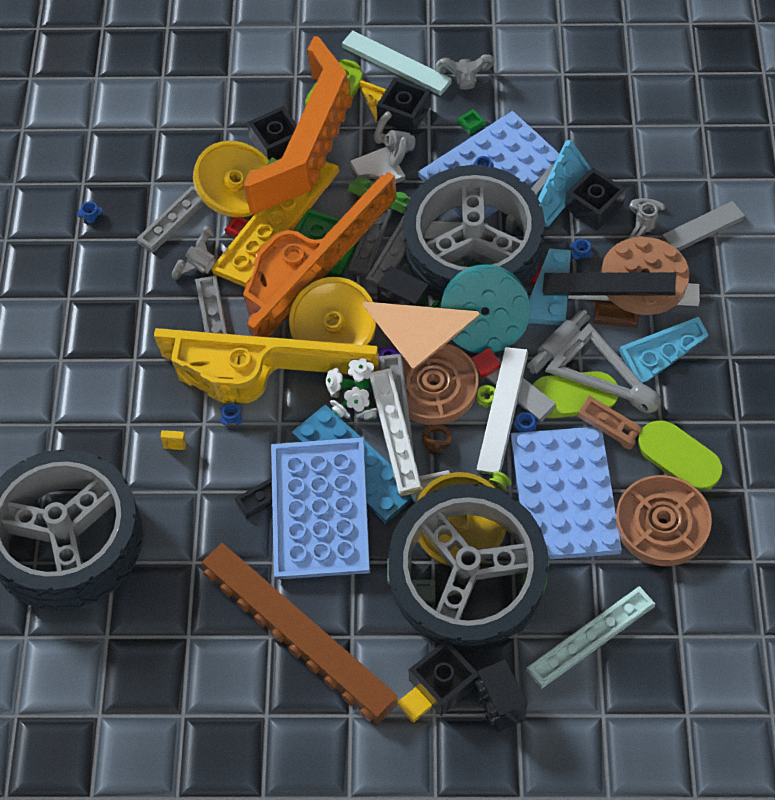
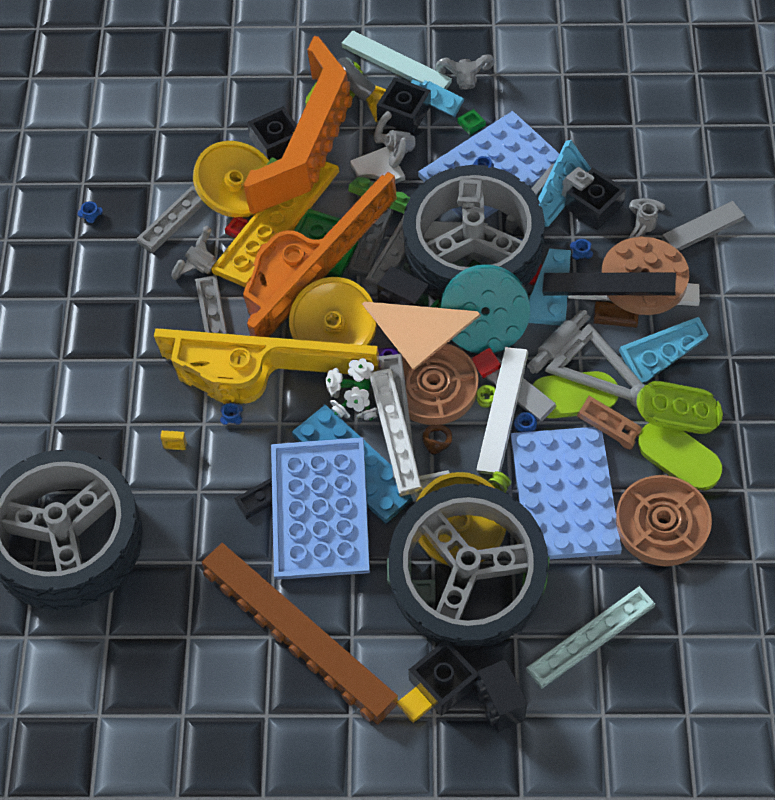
none -> dark grey cylinder [337,57,376,101]
none -> medium azure hinge [411,79,464,117]
none -> light grey bracket [457,179,482,210]
none -> light grey bracket [562,167,594,198]
none -> lime tile [637,381,723,434]

